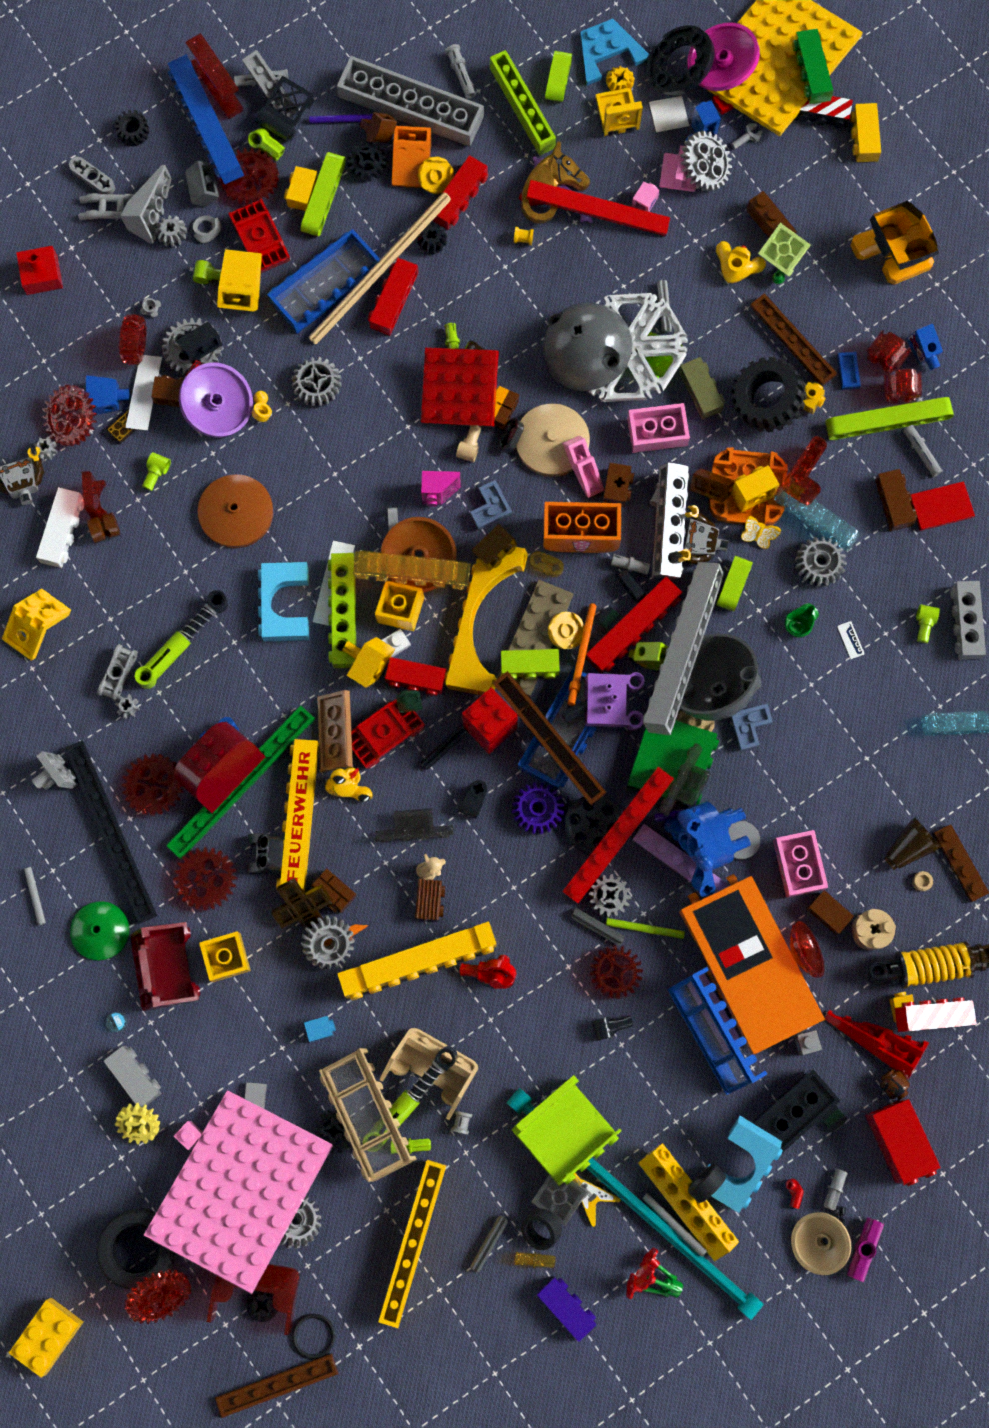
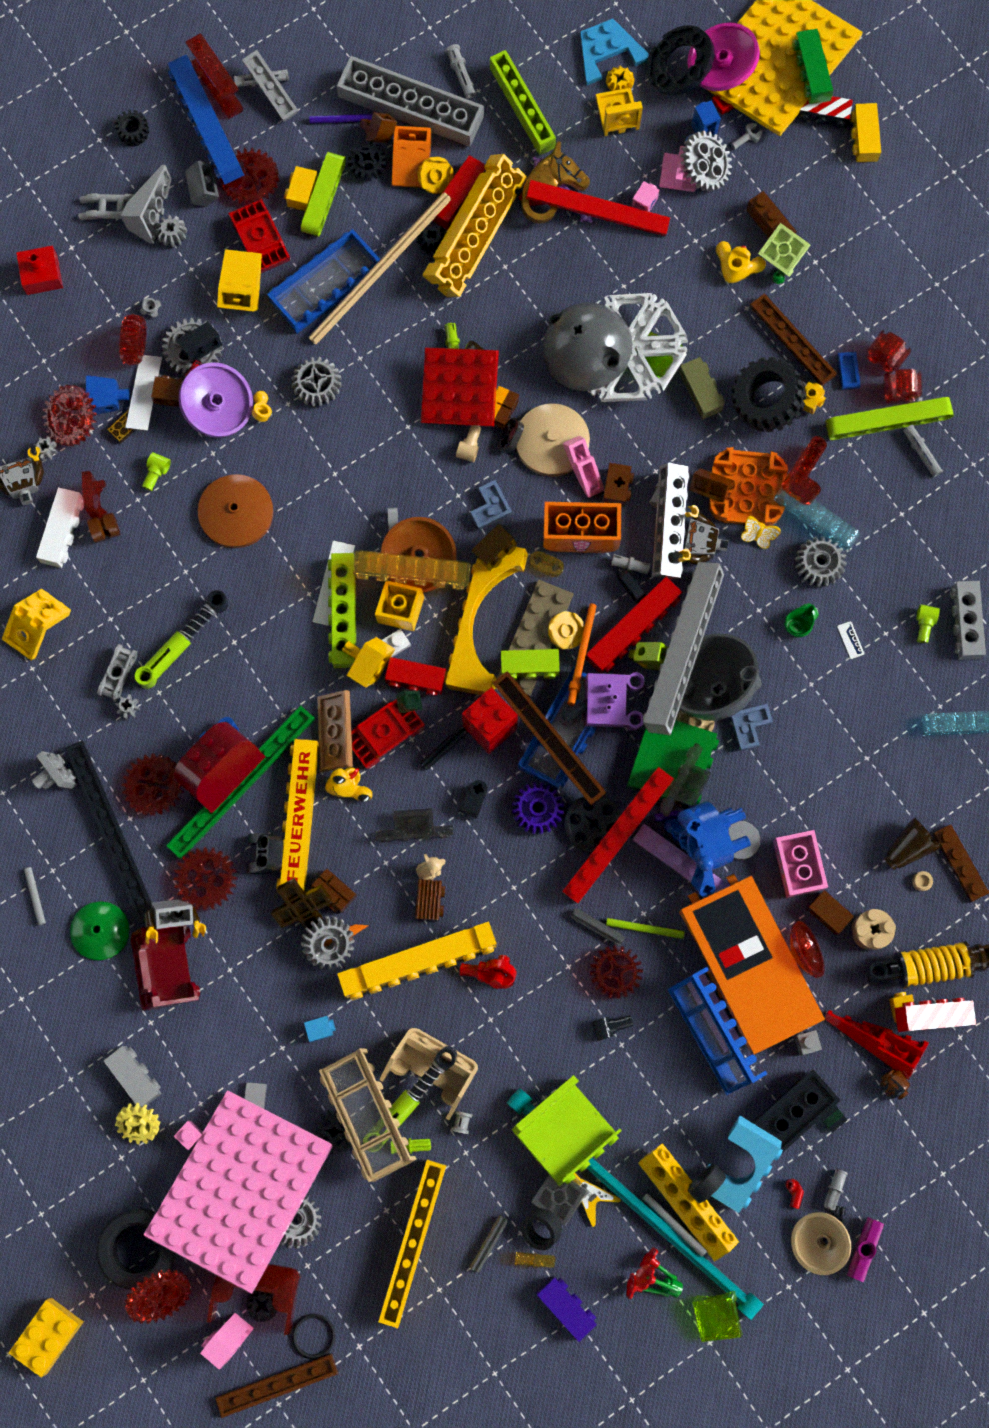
light grey beam [69,157,115,194] -> none
tile [106,1012,127,1032] -> none
light grey piece [193,215,222,243] -> none
lime pin [193,260,221,284] -> none
yellow brick [199,931,251,982] -> none
lime piece [248,128,285,161] -> none
black piece [255,76,315,142] -> none
medium azure arch [258,562,309,642] -> none
red brick [368,258,419,336] -> none
dark pink slope [421,471,461,507] -> none
yellow bush [514,227,534,246] -> none
lime beam [545,51,572,102] -> none
light grey gear [589,874,631,917] -> none
tile [597,606,624,631] -> none
bright pink brick [627,403,690,453] -> none
white sticker [649,96,689,132] -> none
light grey axle [657,280,672,333] -> none
lime beam [716,556,753,612] -> none
yellow brick [731,465,780,513] -> none
light orange piece [850,200,939,285] -> none
red brick [865,1099,941,1186] -> none
reddish brown brick [875,469,917,532] -> none
blue torso [906,324,943,371] -> none
red tile [911,481,975,531] -> none
none -> light grey torso [144,900,206,944]
none -> bright pink wedge [200,1313,254,1370]
none -> yellow brick [422,154,527,297]
none -> clear neon green piece [692,1291,742,1342]

